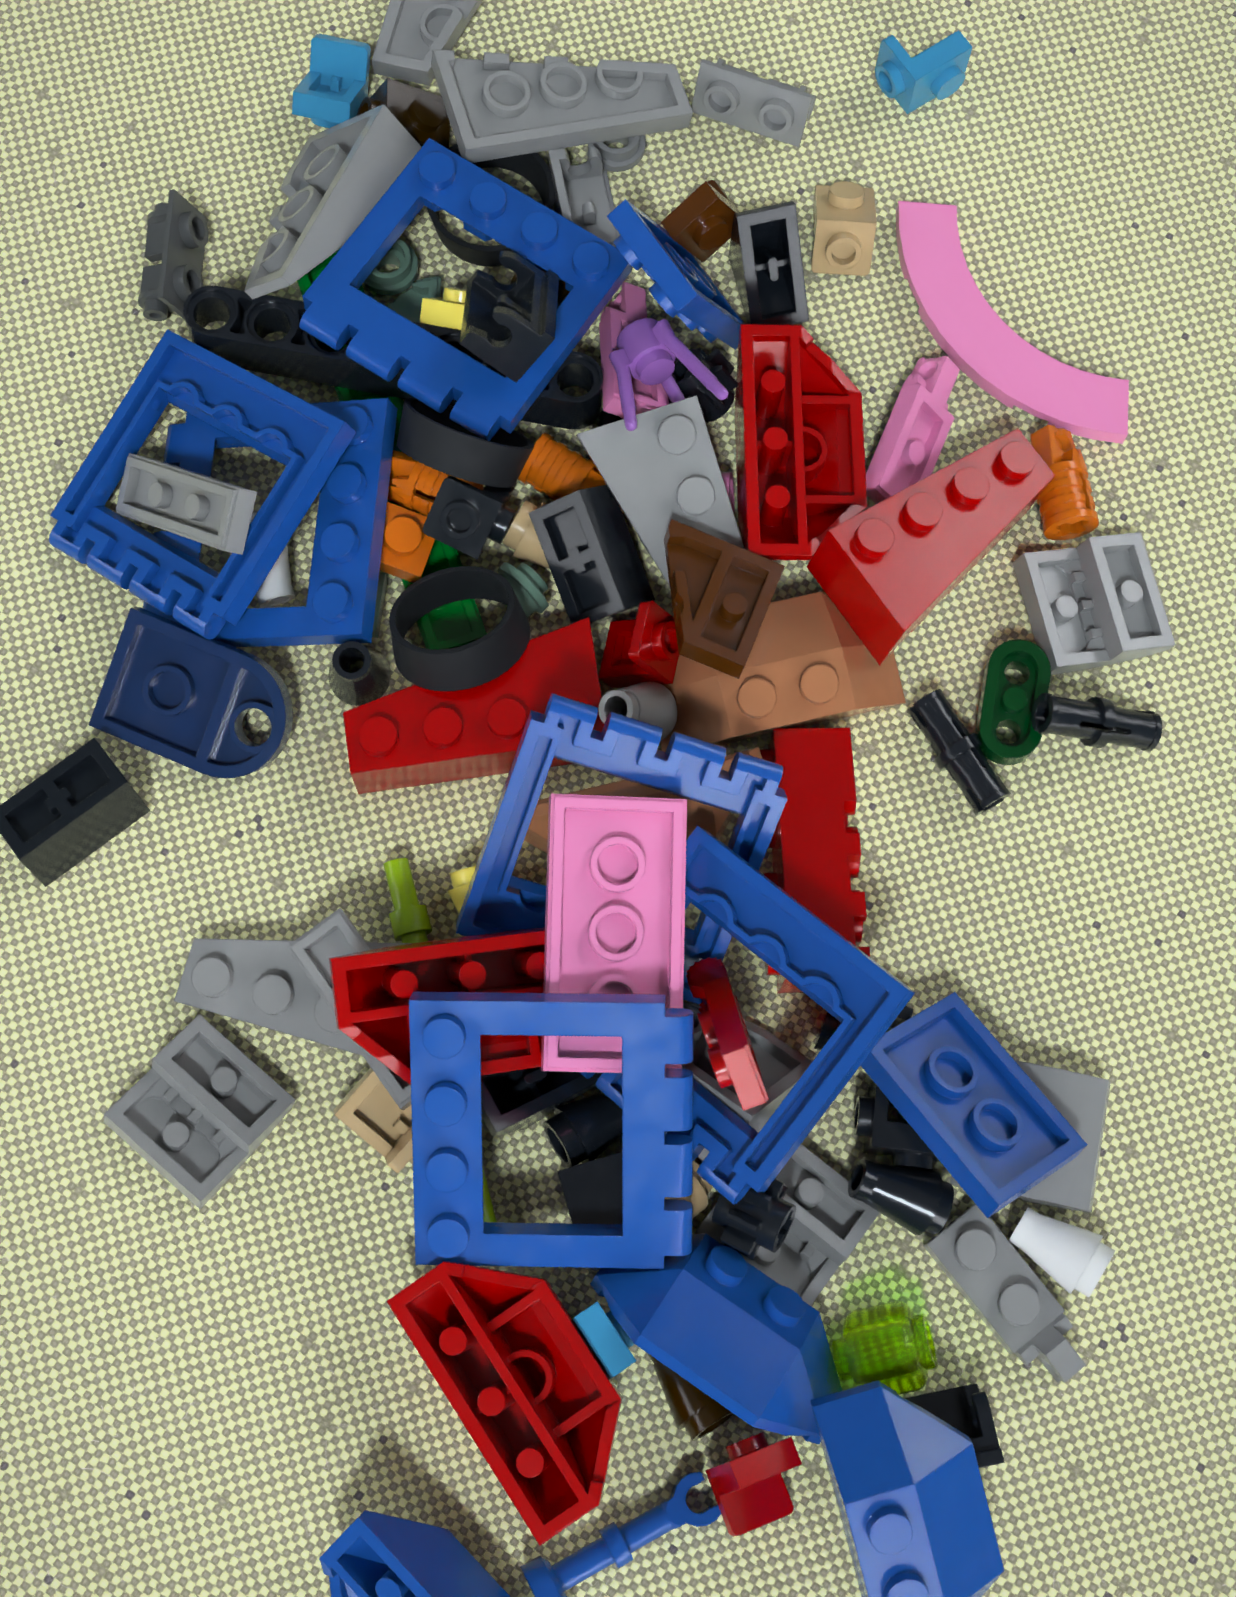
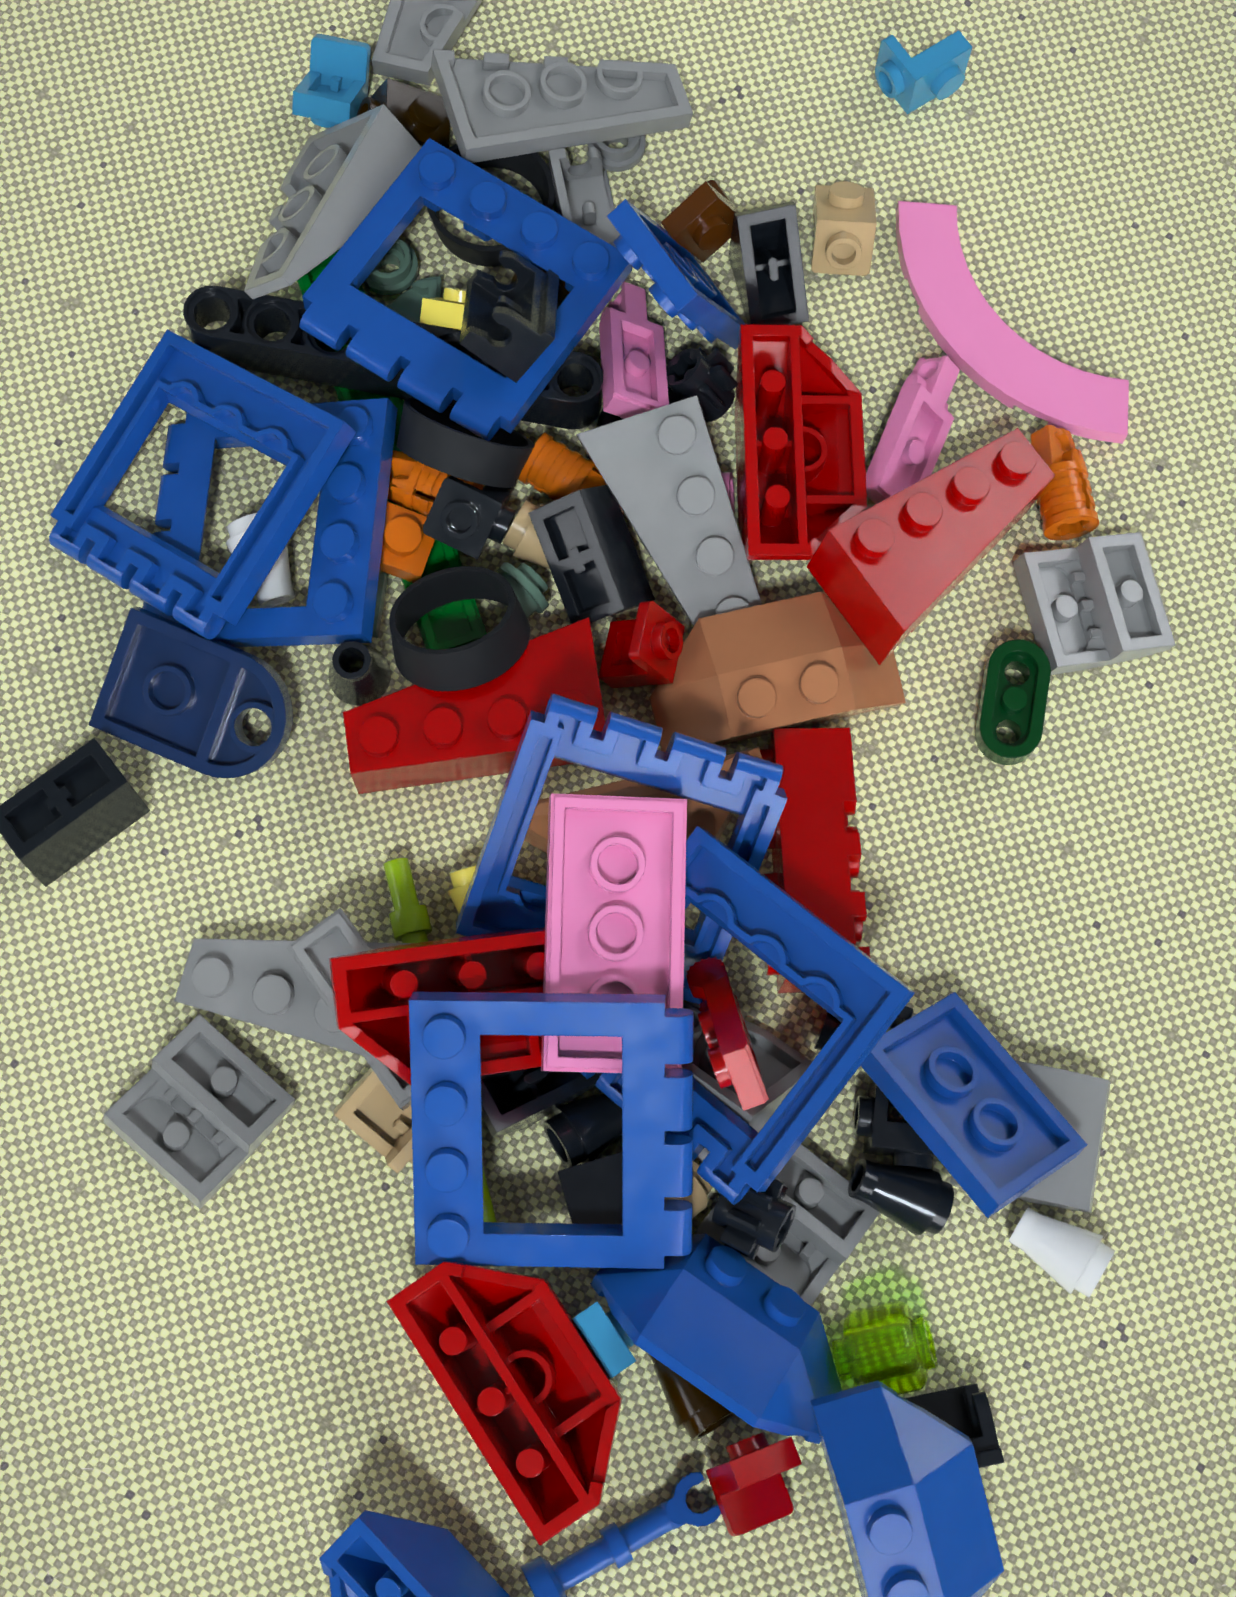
light grey tile [116,453,257,555] -> none
dark grey hinge [138,189,209,321] -> none
light grey cone [598,681,677,741] -> none
medium lavender plant [609,318,728,431] -> none
reddish brown wing [664,519,785,679] -> none
light grey hinge [691,58,816,147] -> none
black pin [907,689,1011,816] -> none
light grey hinge [923,1204,1086,1383] -> none
black pin [1031,693,1162,751] -> none

